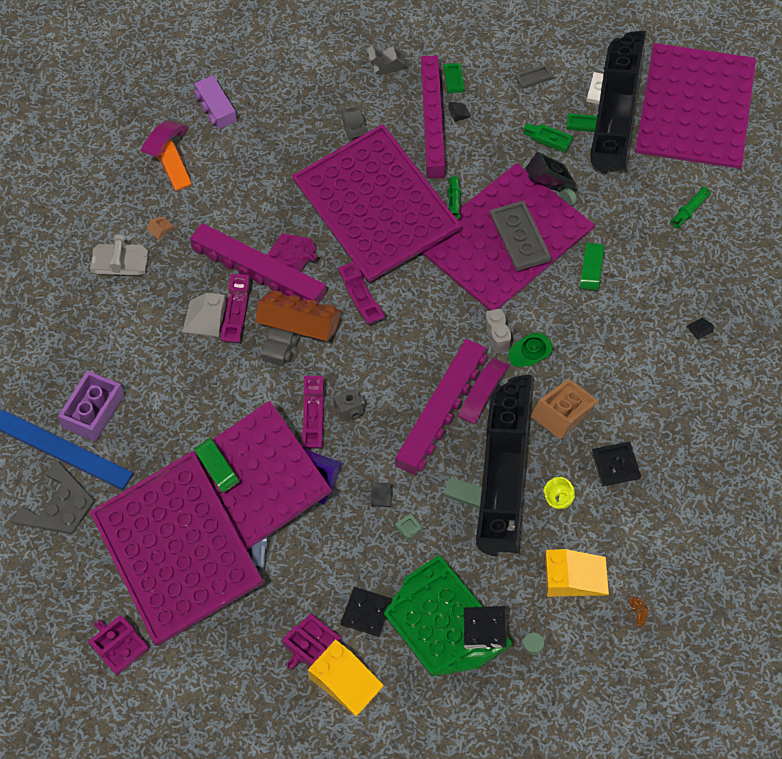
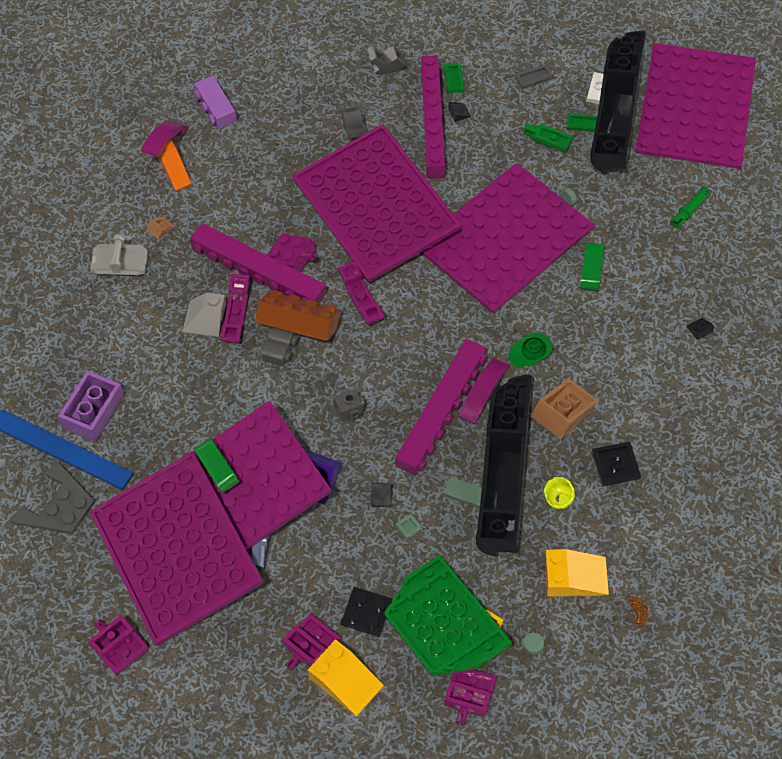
magenta slope [302,376,323,448] -> none
green pin [447,176,461,220] -> none
black plate [464,606,507,649] -> none
light grey brick [486,309,511,353] -> none
dark grey plate [489,200,551,271] -> none
black slope [525,151,576,190] -> none
none -> magenta plate [444,670,497,725]

